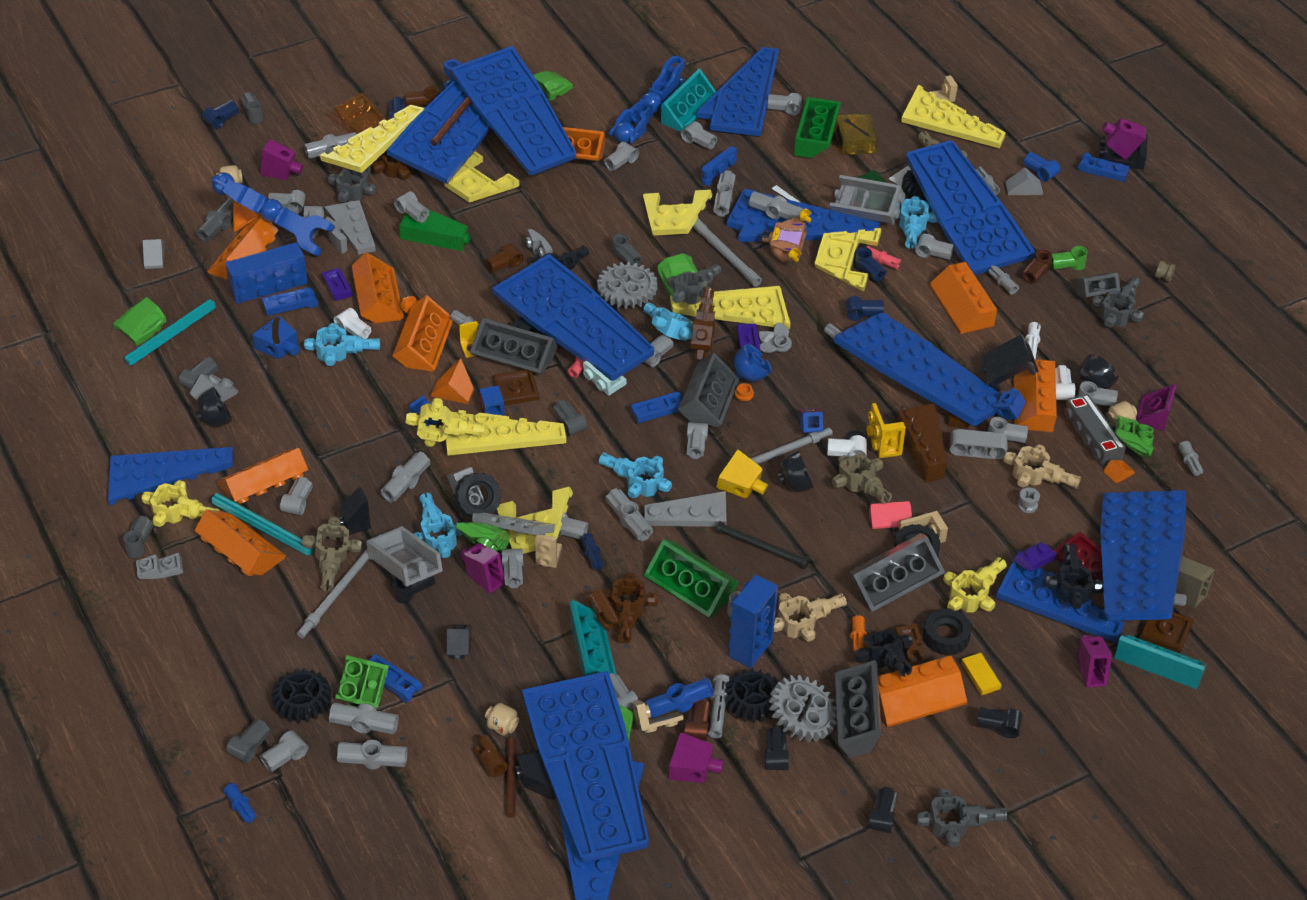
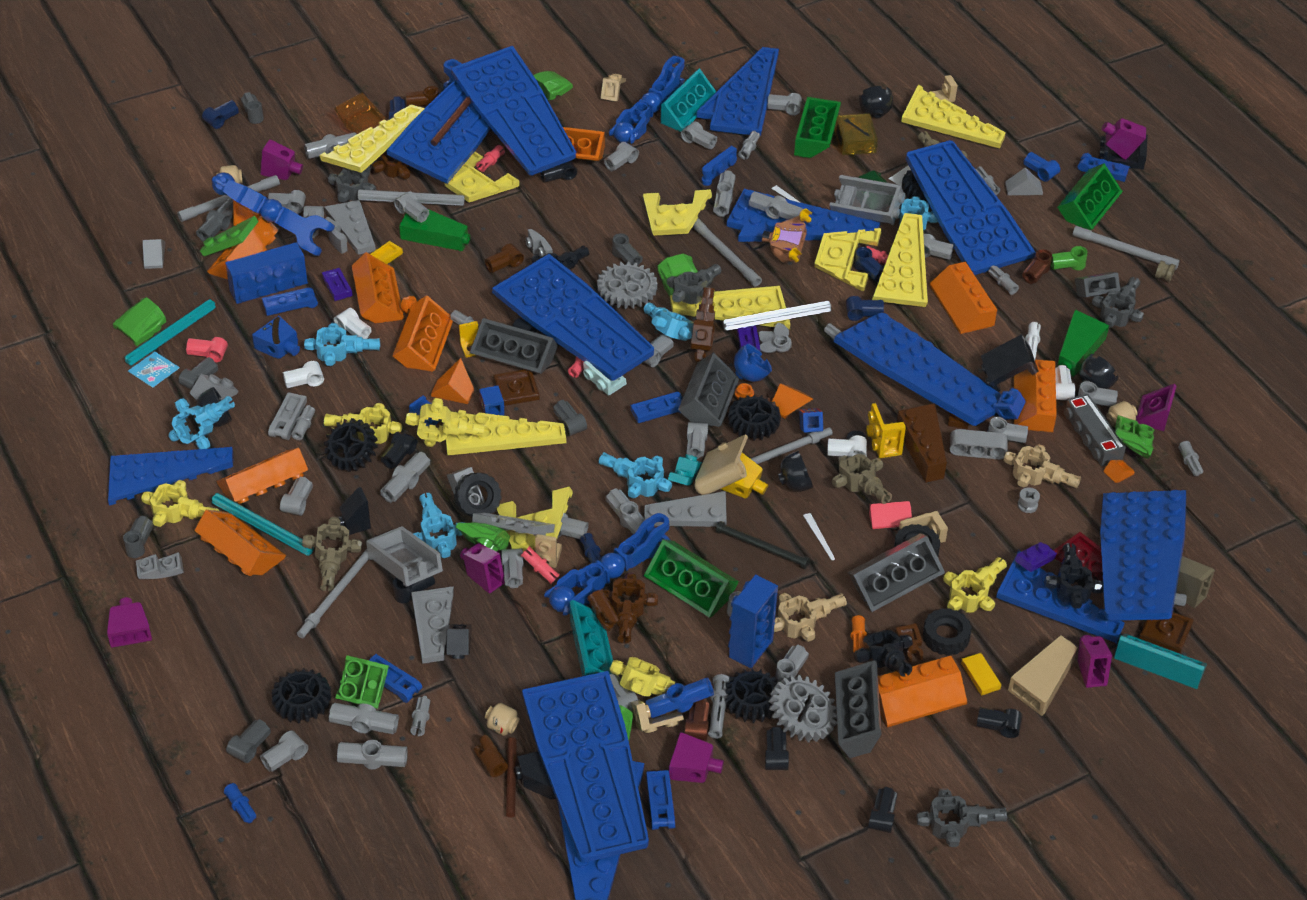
none -> magenta torso [107,597,152,648]
none -> medium azure sticker [128,352,180,388]
none -> medium azure piece [169,396,235,449]
none -> light grey piece [177,175,280,222]
none -> coral piece [186,337,228,362]
none -> bright green wing [200,215,259,256]
none -> light grey plate [268,392,307,440]
none -> white piece [283,361,324,388]
none -> light grey axle [291,405,315,440]
none -> light yellow piece [324,403,402,444]
none -> black gear [324,418,378,472]
none -> light grey axle [357,189,465,206]
none -> yellow tile [370,241,403,264]
none -> black piece [381,431,417,469]
none -> light grey axle [410,696,430,736]
none -> light grey wing [411,587,454,663]
none -> coral pin [476,145,505,172]
none -> coral pin [520,546,560,584]
none -> black piece [540,161,578,183]
none -> blue piece [544,513,670,615]
none -> tan bracket [601,73,626,101]
none -> light yellow piece [609,657,675,696]
none -> blue plate [646,770,675,830]
none -> teal slope [668,454,702,485]
none -> tan door [695,434,748,495]
none -> axle [723,301,831,331]
none -> black gear [728,394,781,441]
none -> light grey axle [738,131,760,160]
none -> orange slope [772,383,813,419]
none -> light grey piece [775,645,809,683]
none -> white sticker [803,513,835,560]
none -> black cylinder [859,86,893,118]
none -> light yellow wing [872,213,928,307]
none -> tan slope [1008,635,1078,716]
none -> green slope [1057,163,1123,230]
none -> green slope [1057,310,1109,377]
none -> light grey piece [1072,226,1180,270]

